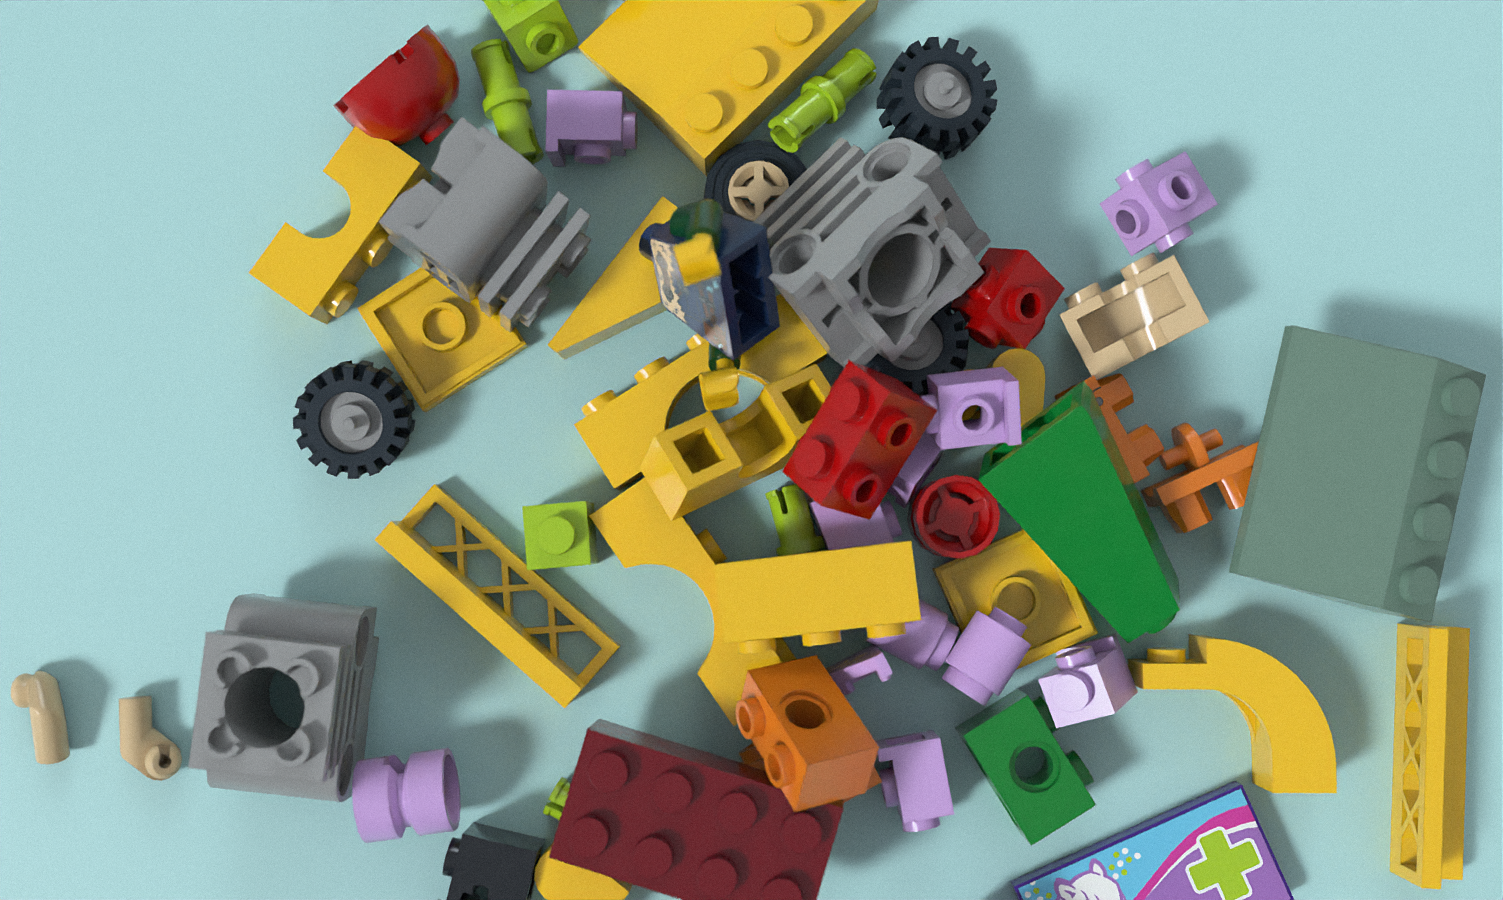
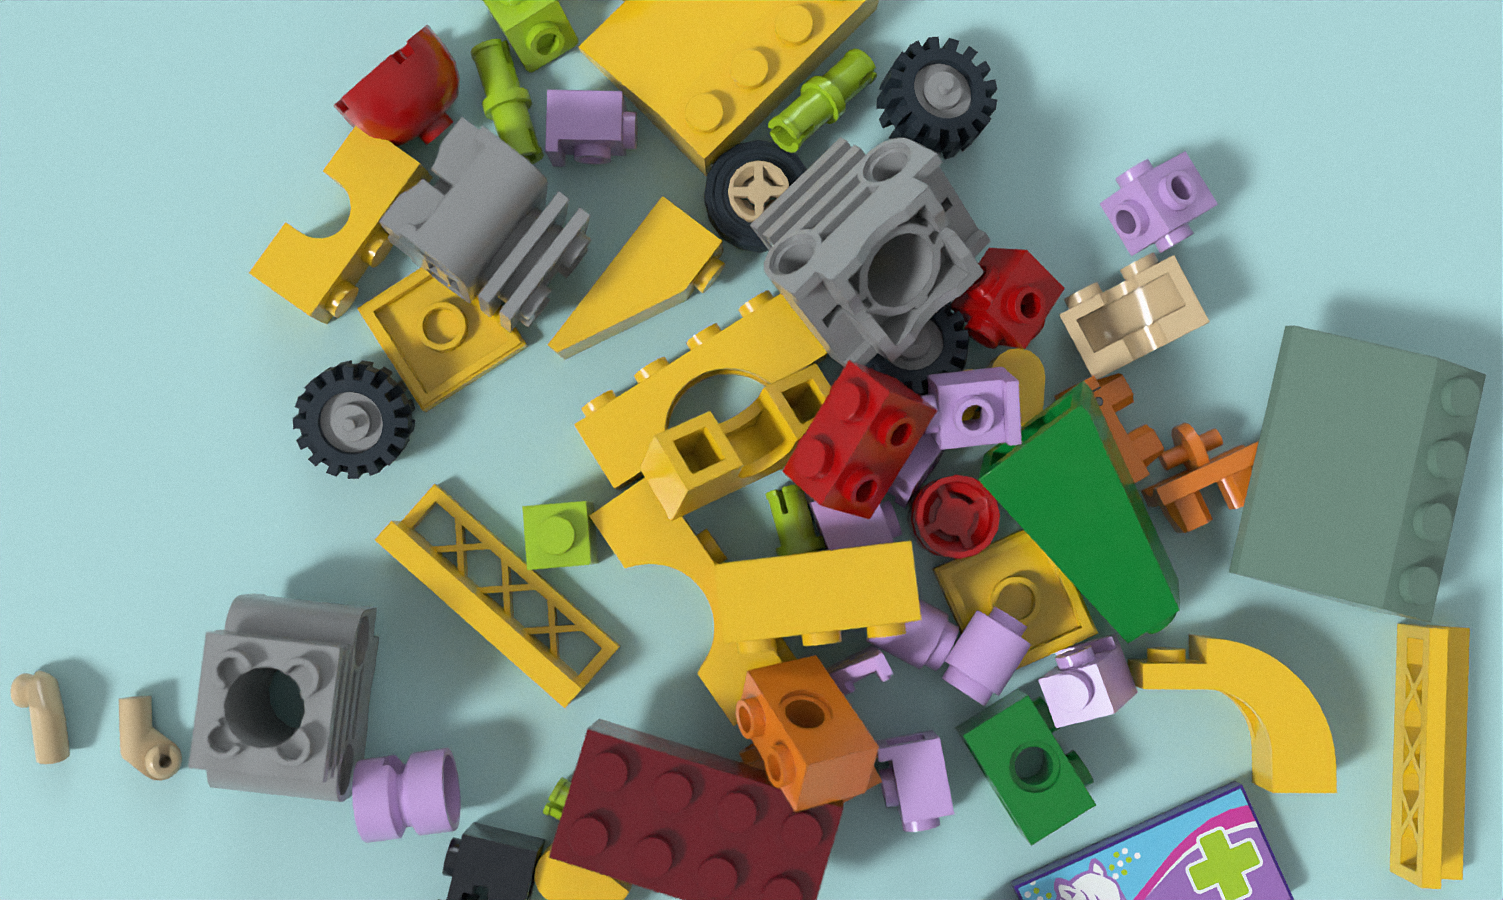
torso [639,199,780,411] -> none

